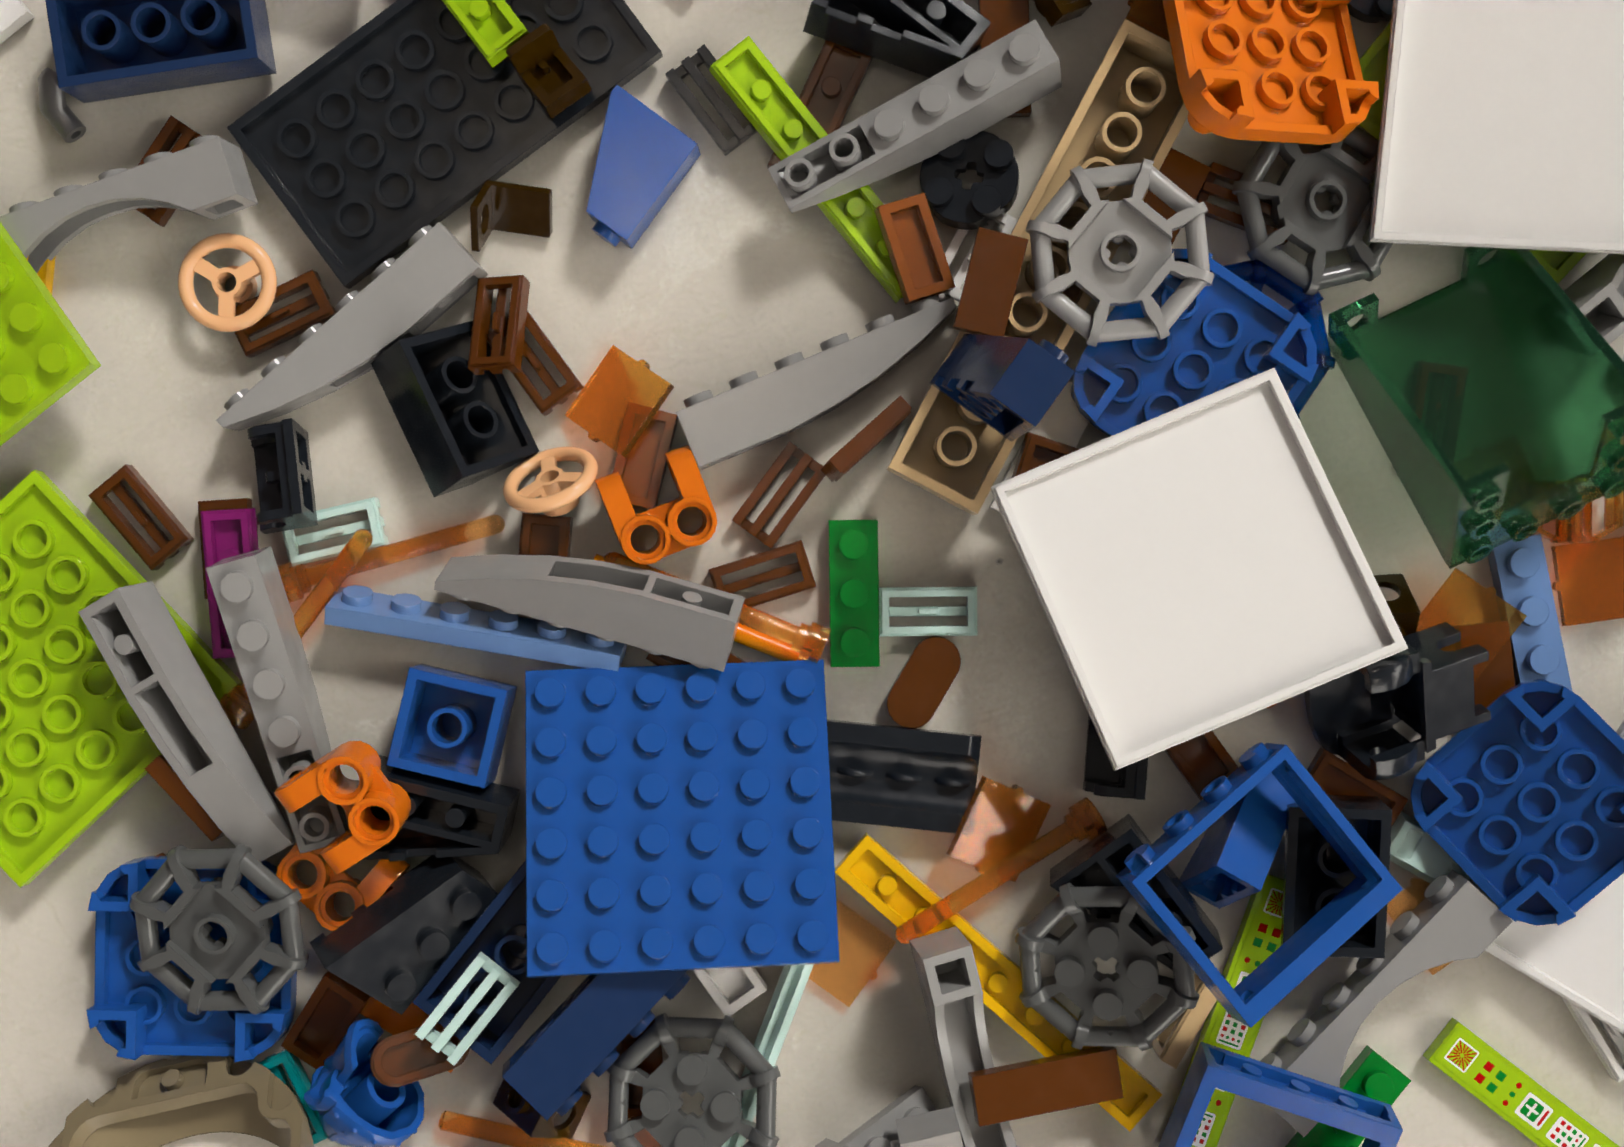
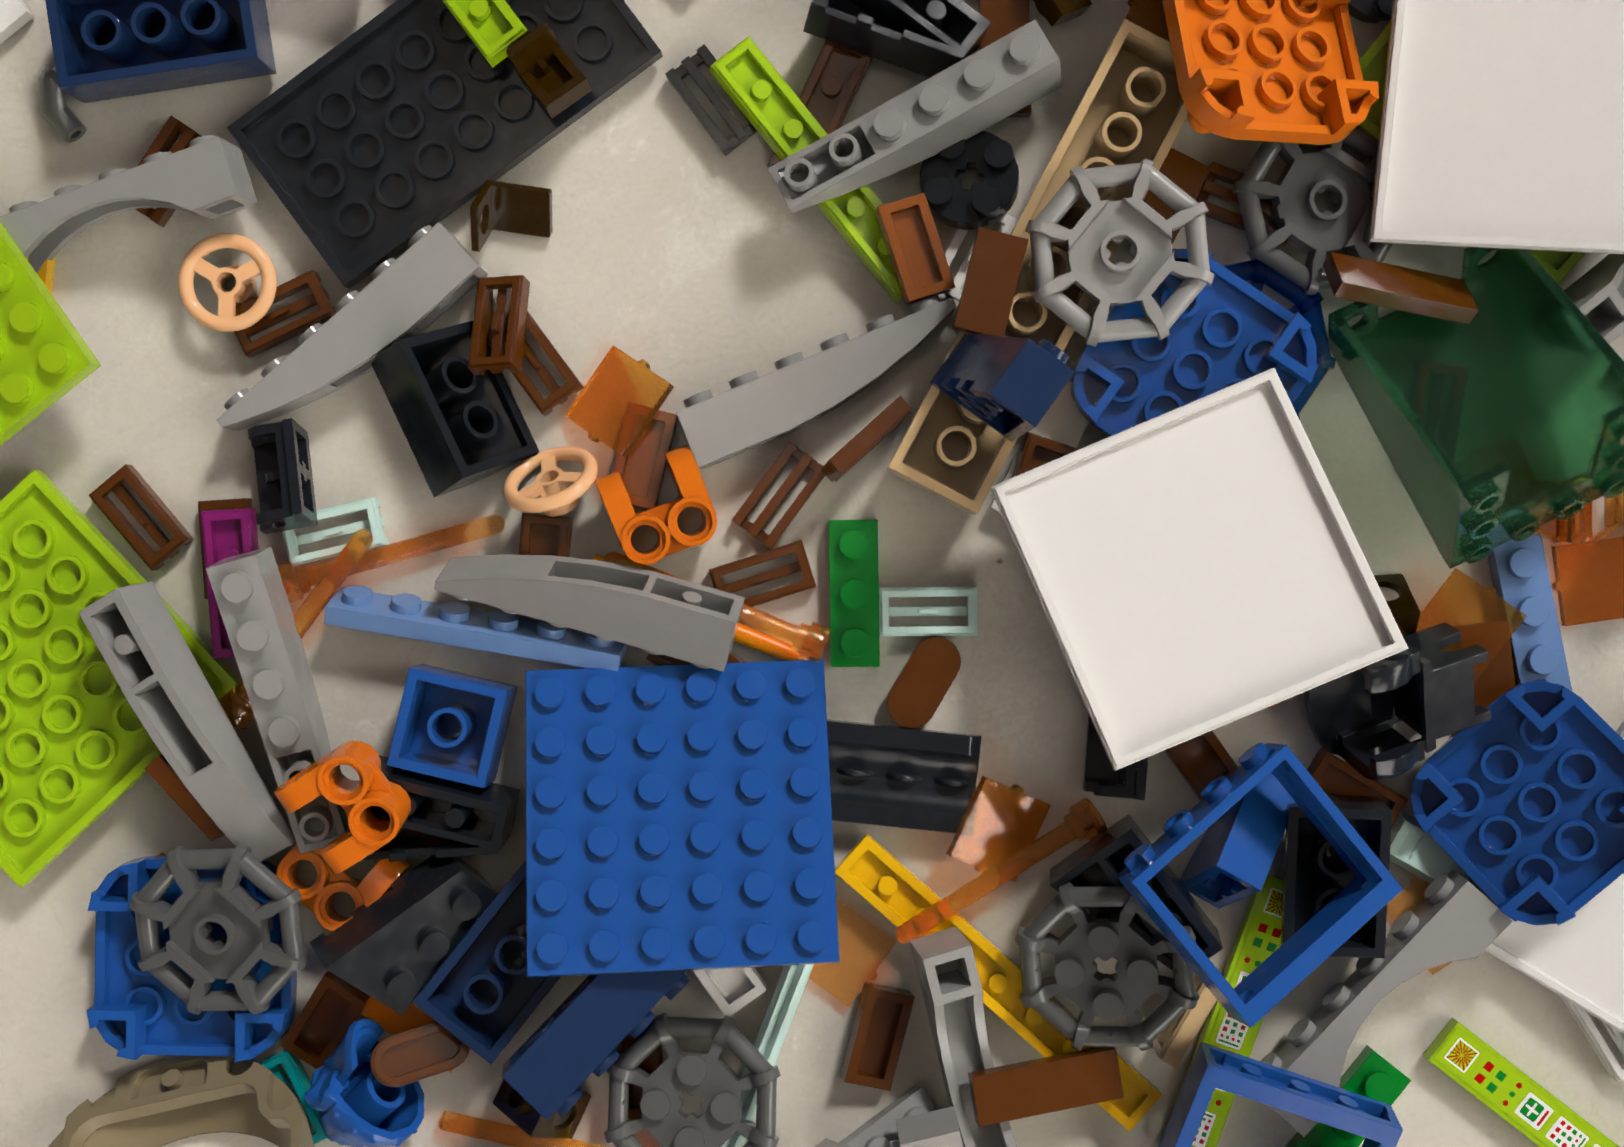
light aqua tile [415,952,520,1066] -> none
blue slope [586,84,701,249] -> none
none -> reddish brown tile [840,982,915,1091]
none -> reddish brown tile [1322,252,1479,324]

